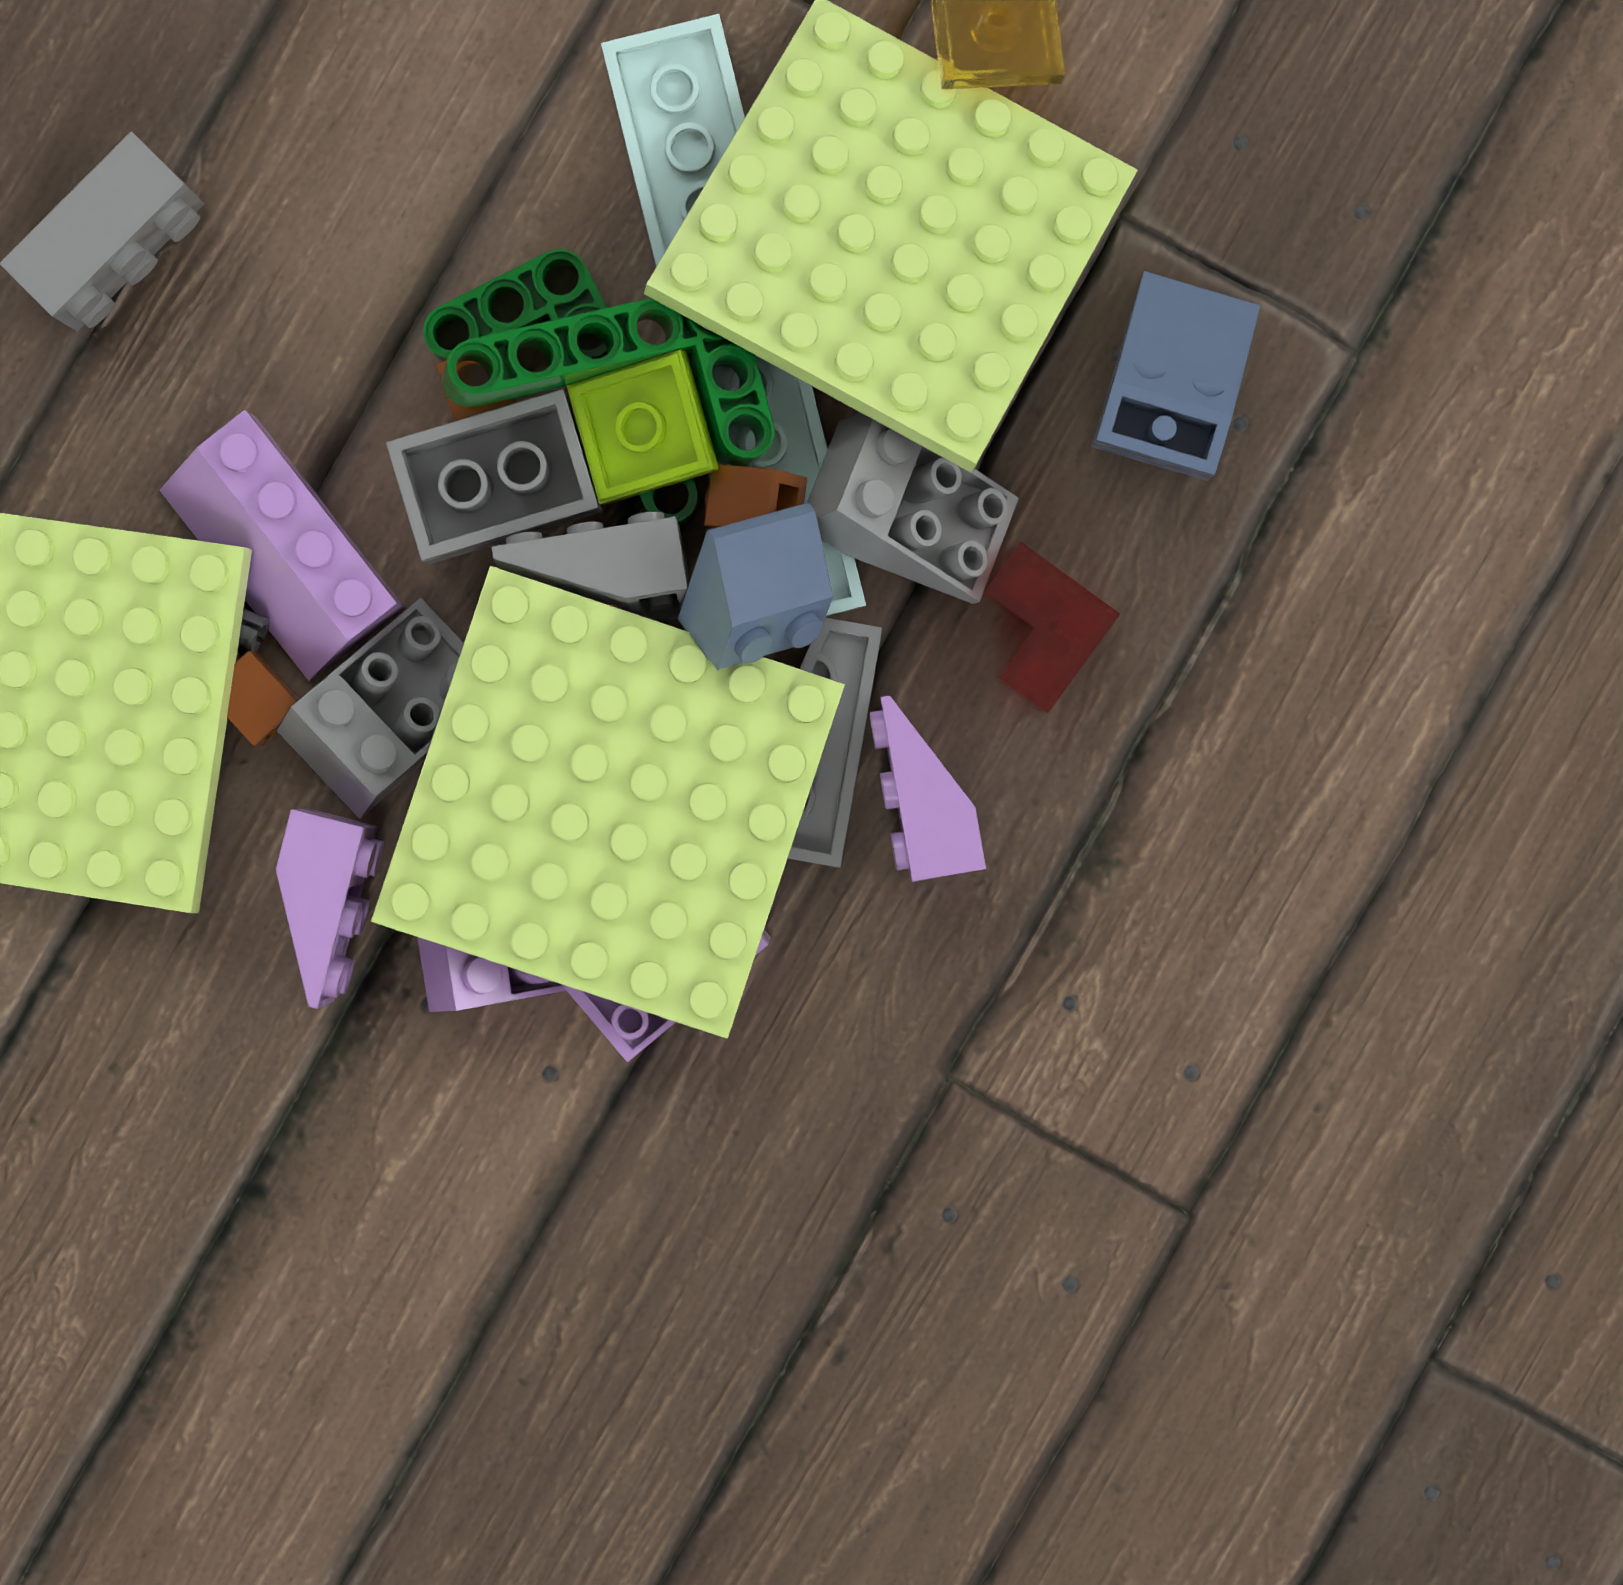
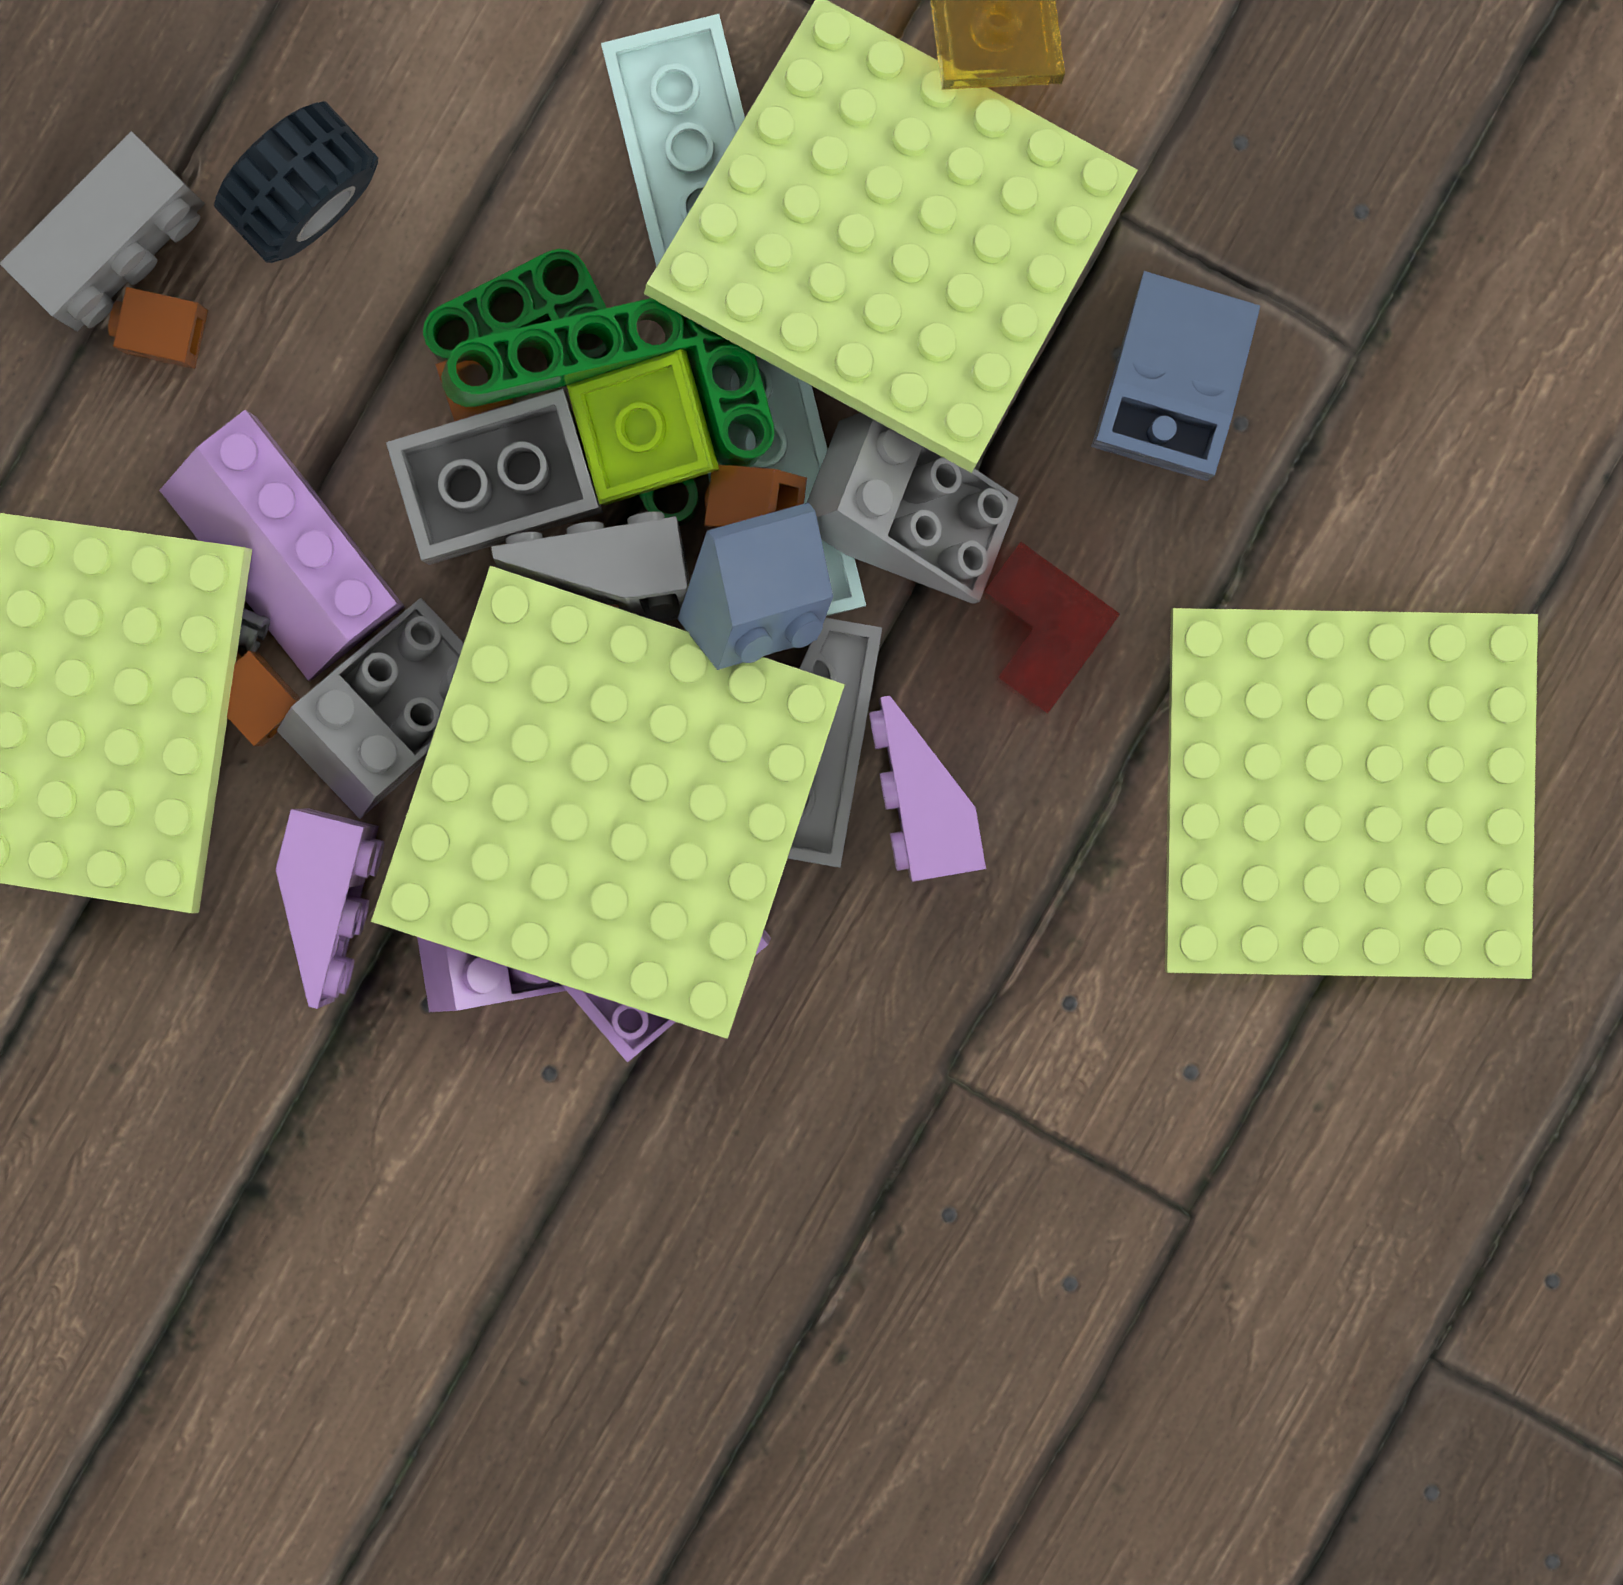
none -> dark orange brick [108,287,208,369]
none -> black wheel [214,101,379,263]
none -> yellowish green plate [1165,608,1538,979]

